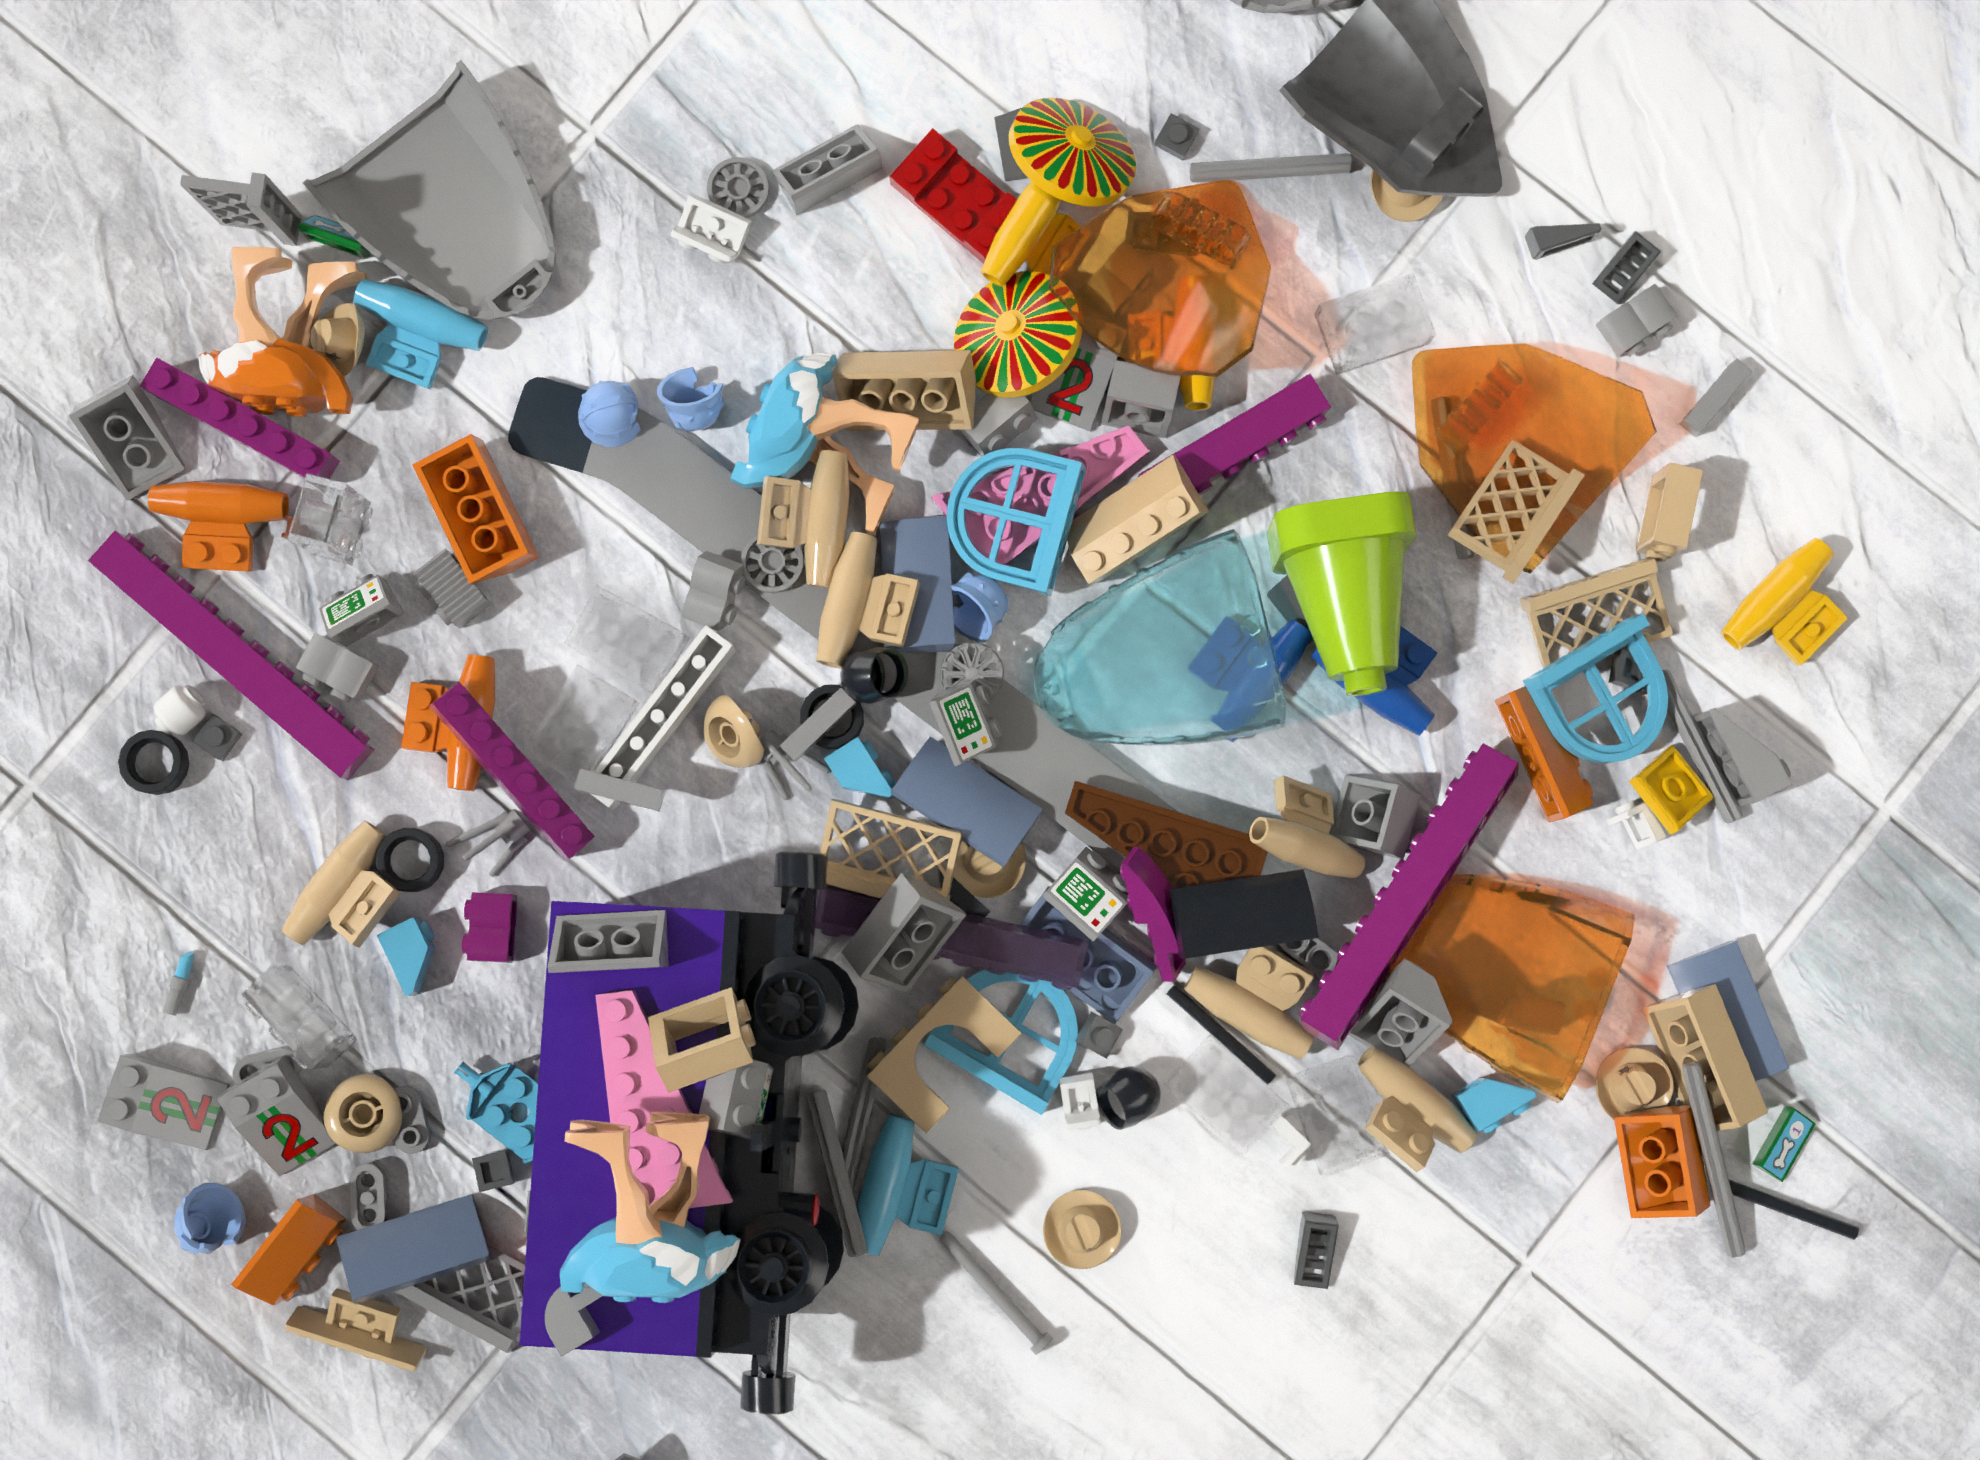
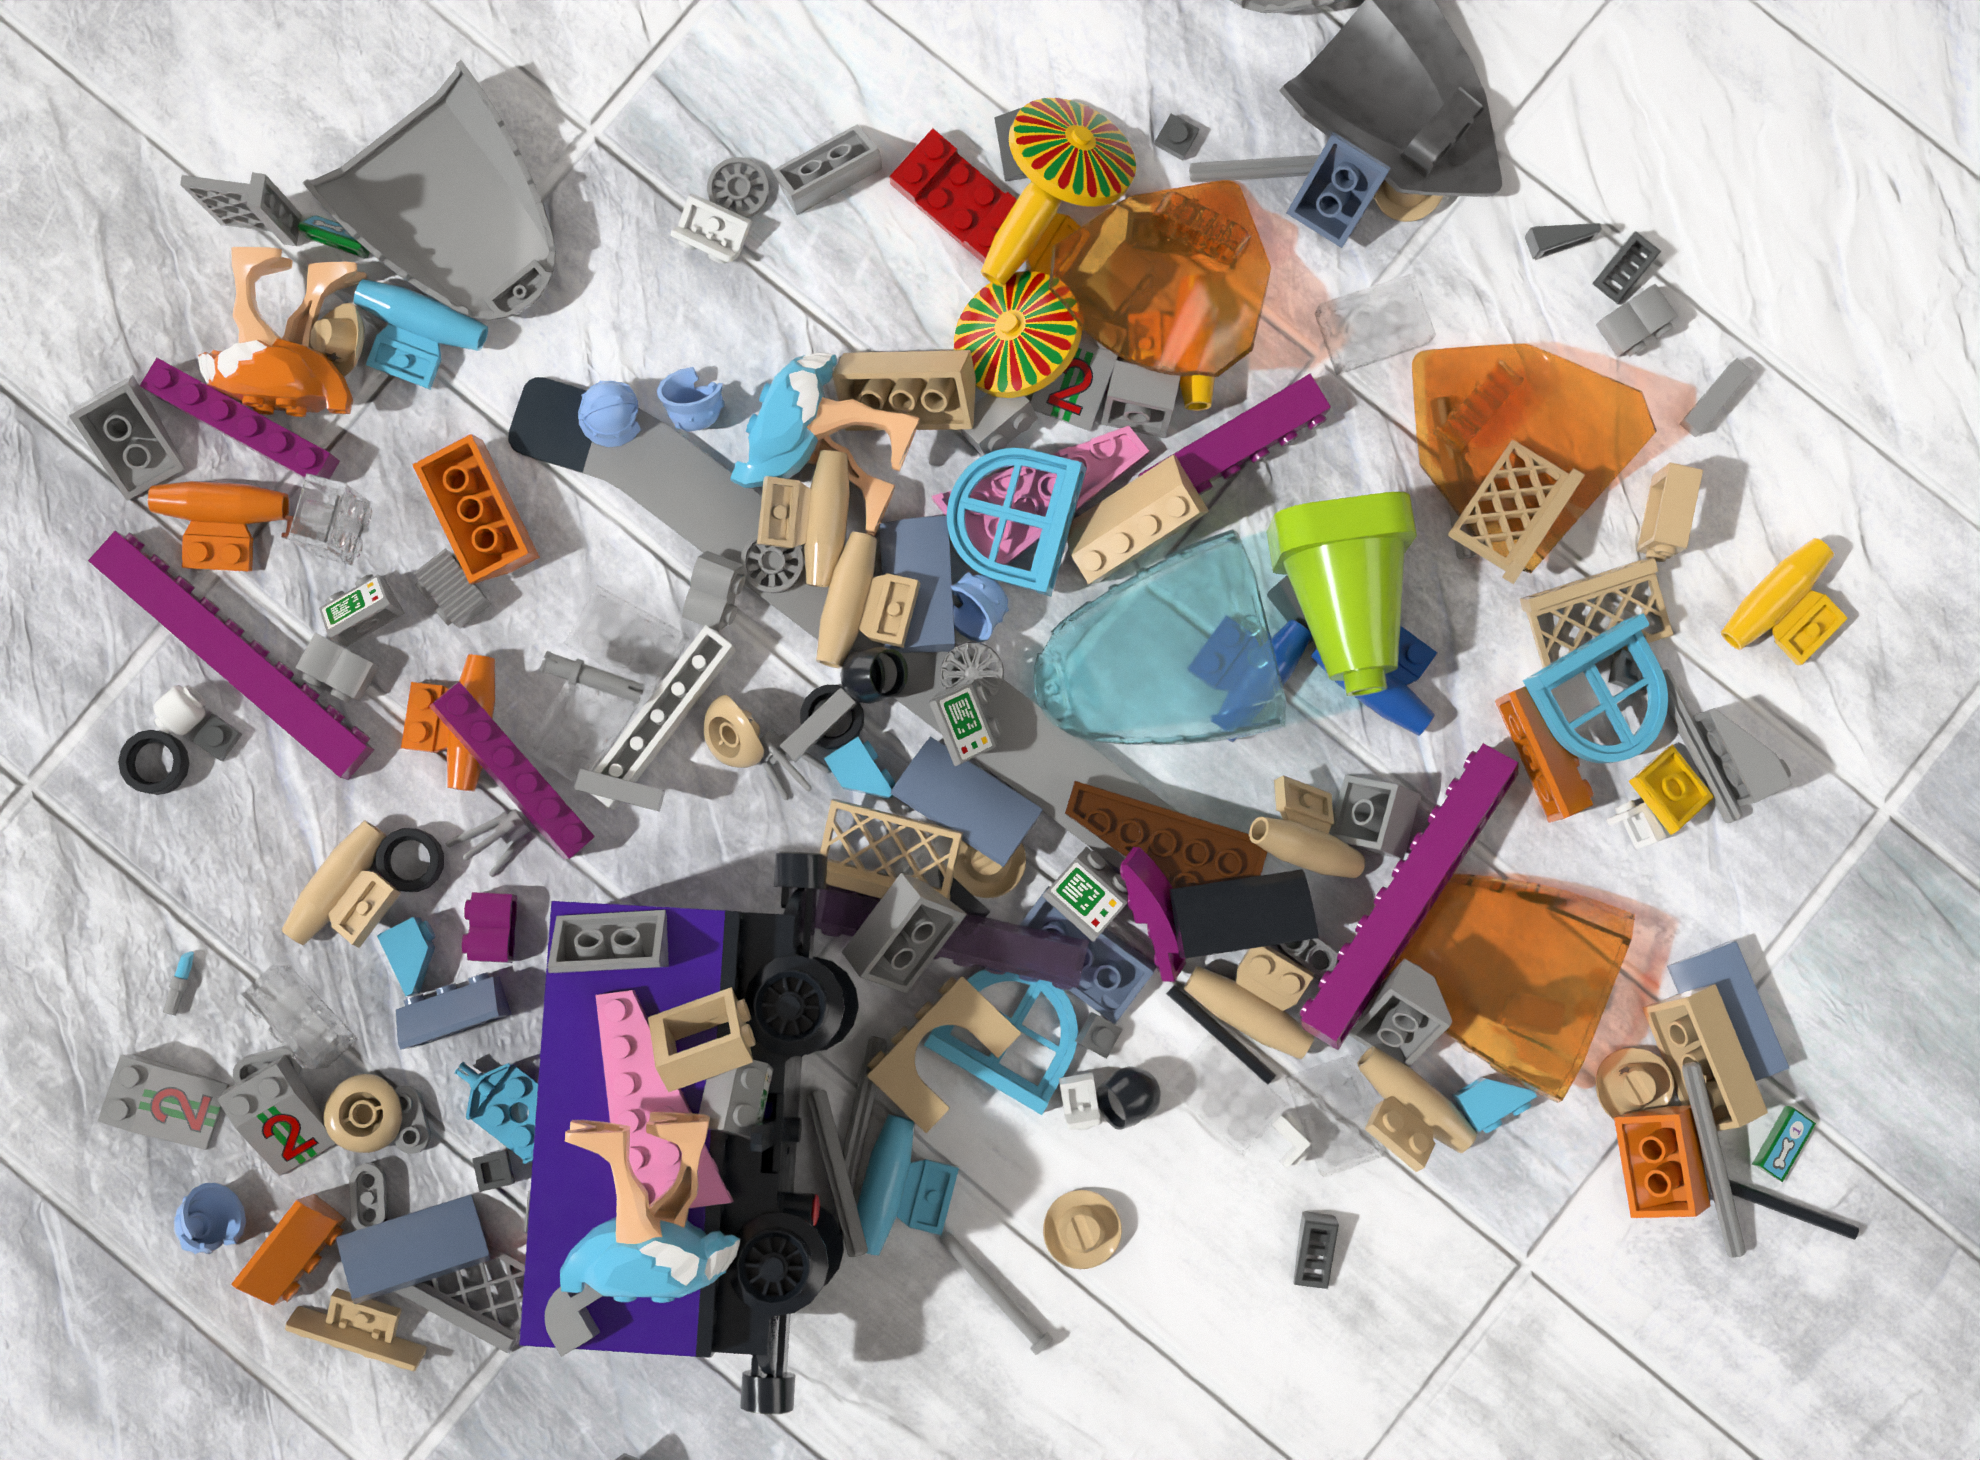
none -> sand blue slope [395,972,512,1050]
none -> light grey pin [540,651,645,704]
none -> sand blue slope [1286,132,1391,248]

